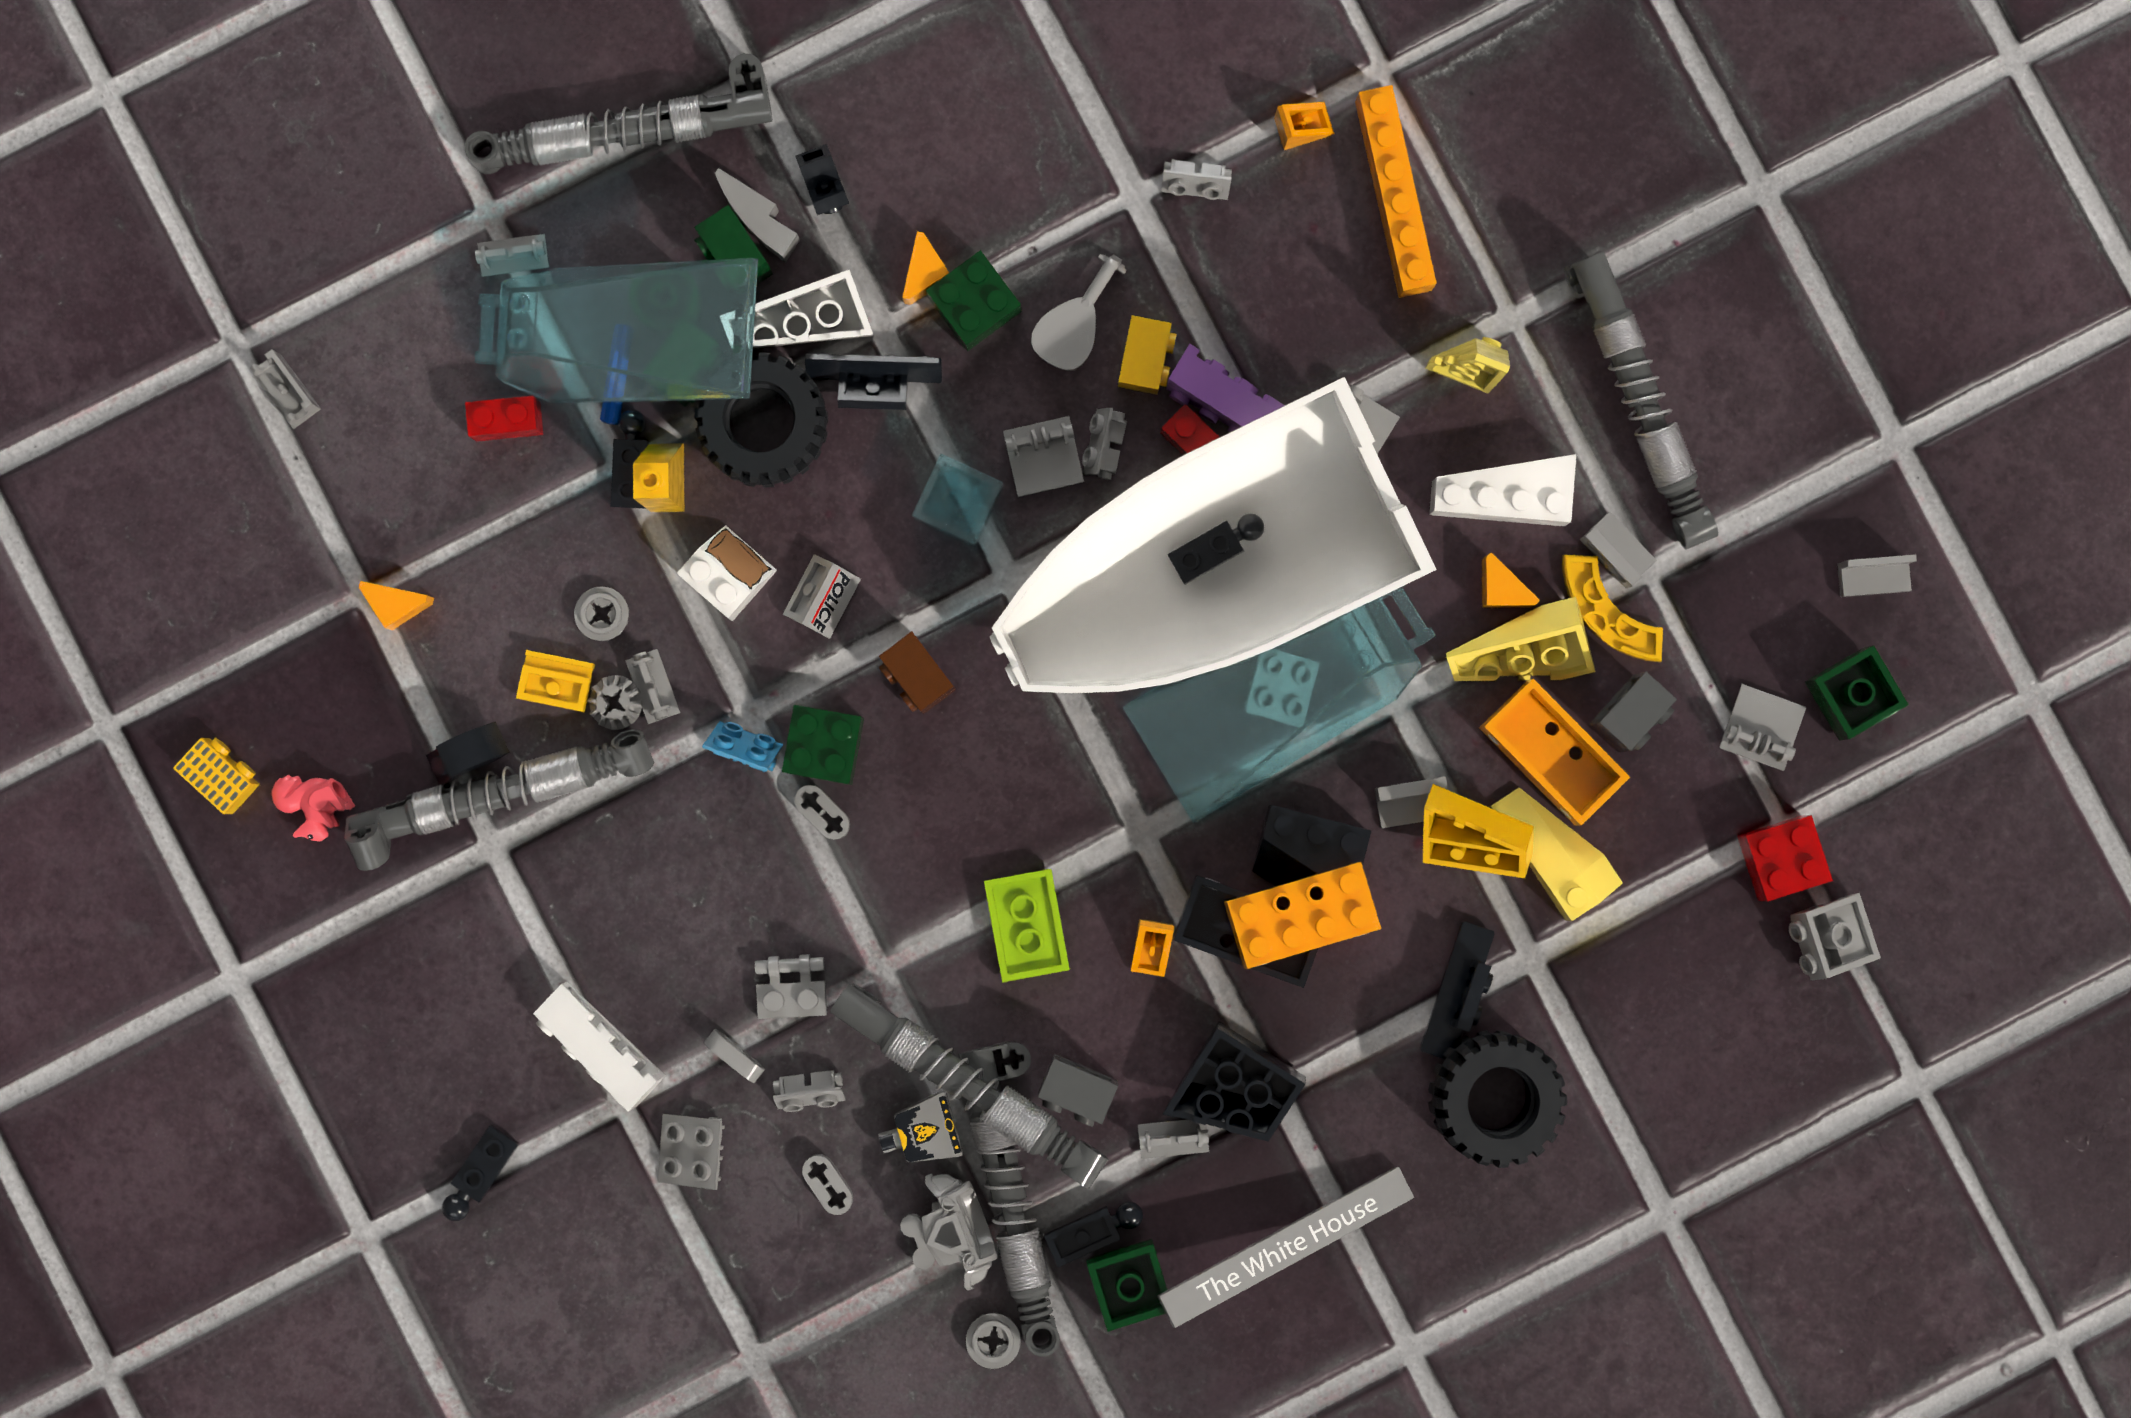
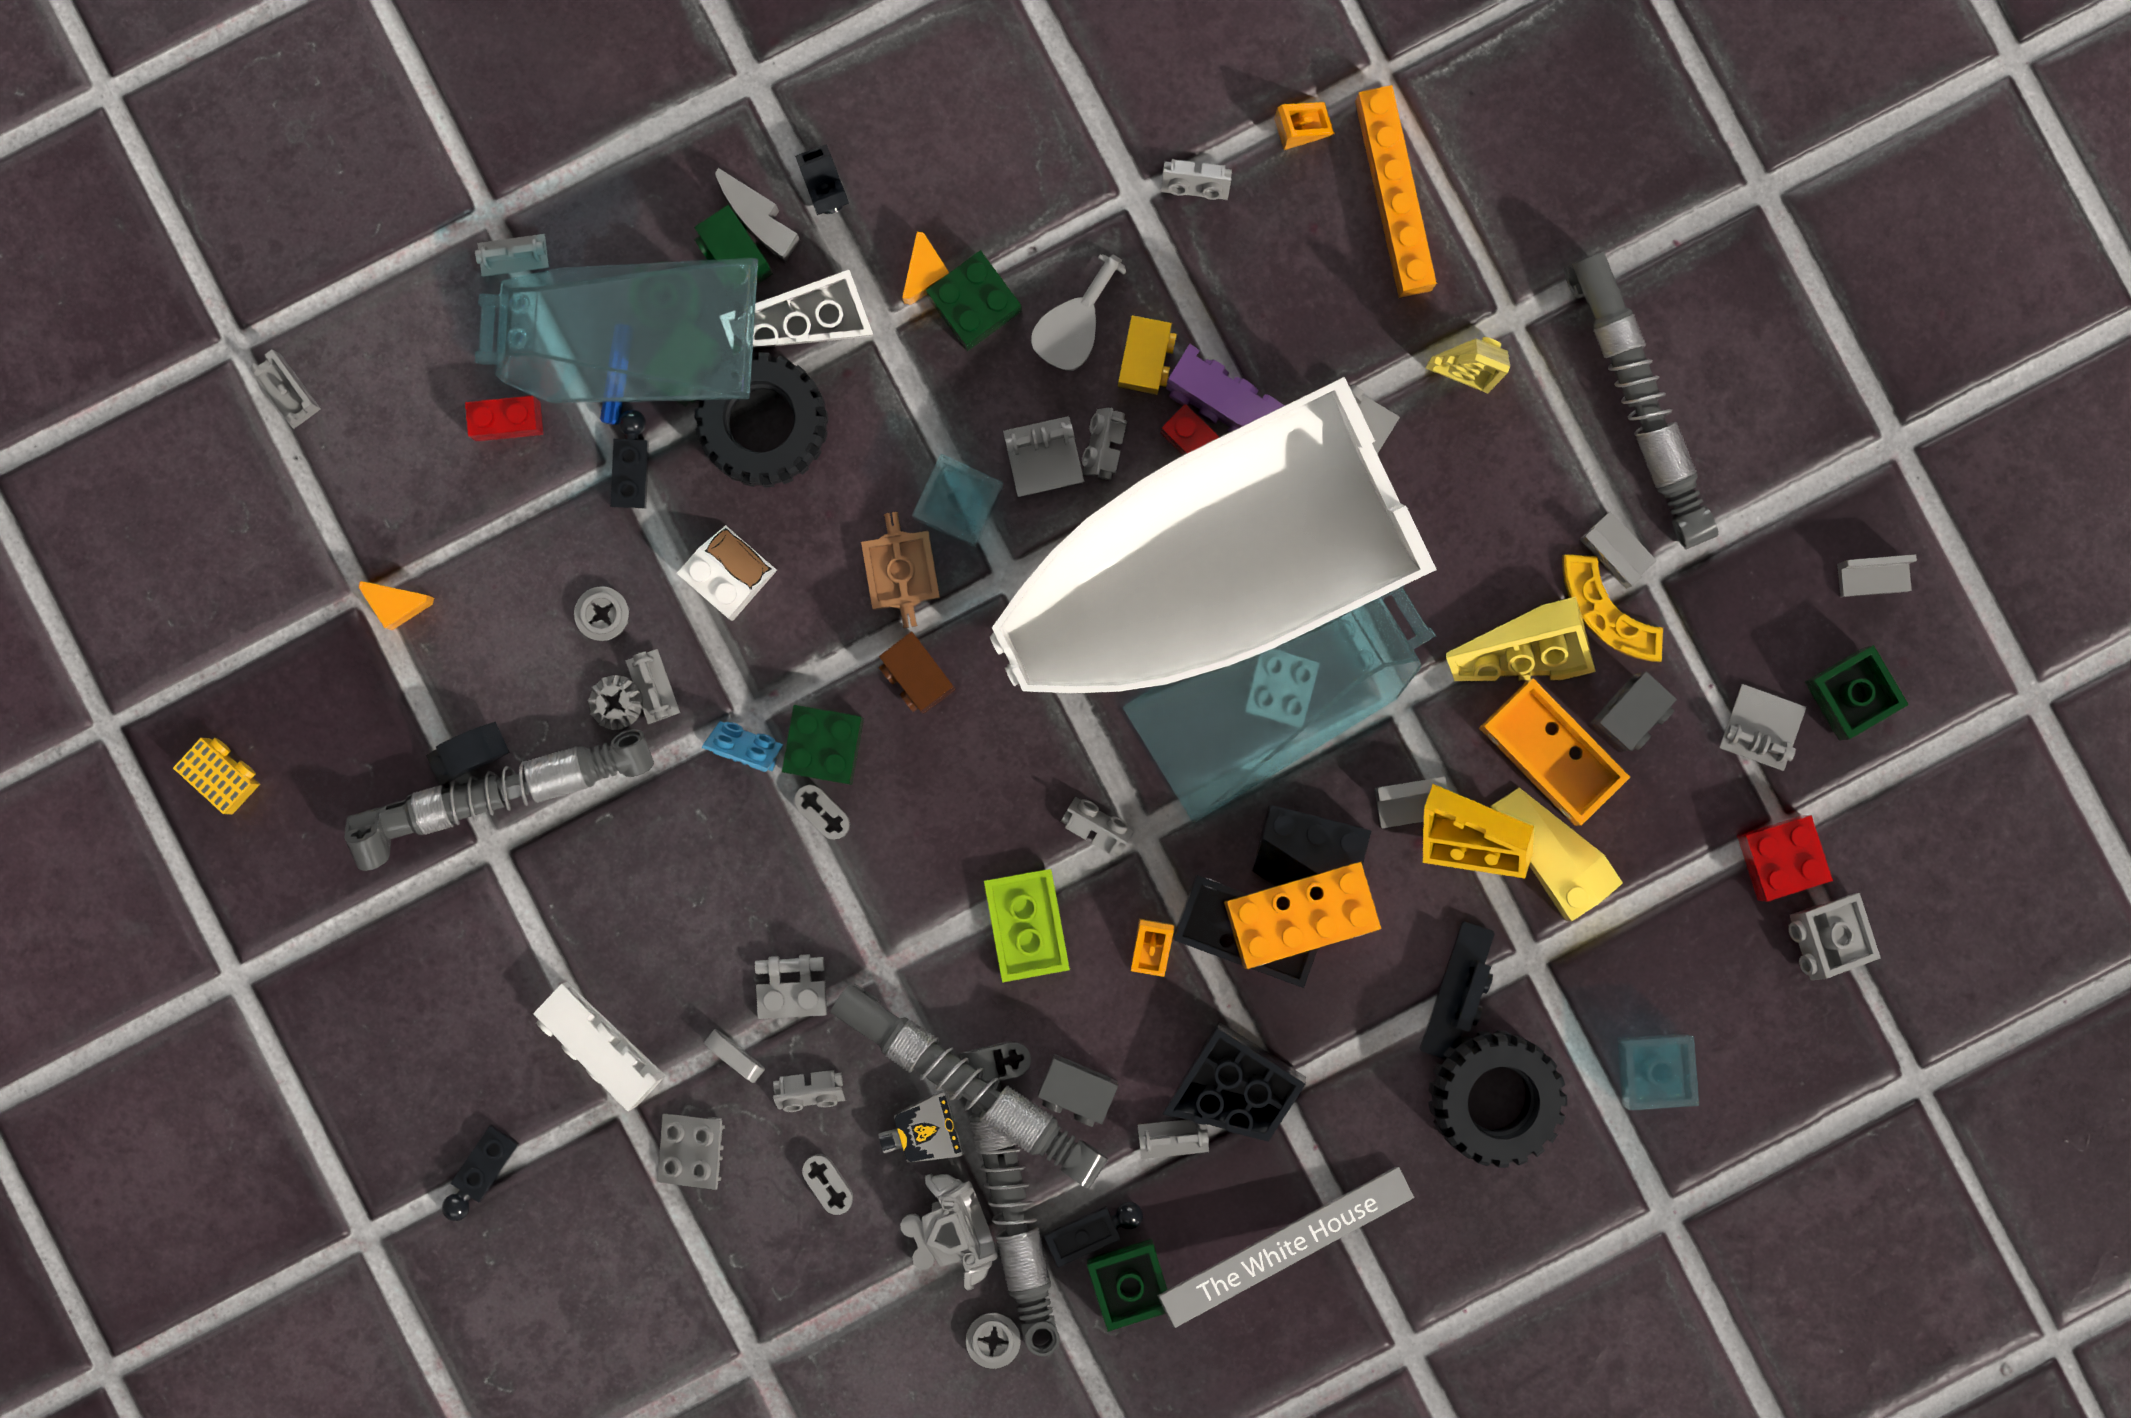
coral animal [271,775,355,842] -> none
dark grey piece [464,53,773,174] -> none
yellow plate [516,650,595,713] -> none
yellow slope [633,443,685,512] -> none
light grey panel [783,554,861,639] -> none
black bracket [805,352,942,410] -> none
black plate [1167,514,1264,585] -> none
white wedge [1429,454,1576,526] -> none
light orange slope [1482,552,1540,608] -> none
none -> medium nougat plate [861,512,940,629]
none -> light grey hinge [1061,797,1134,856]
none -> clear light blue brick [1617,1034,1699,1110]

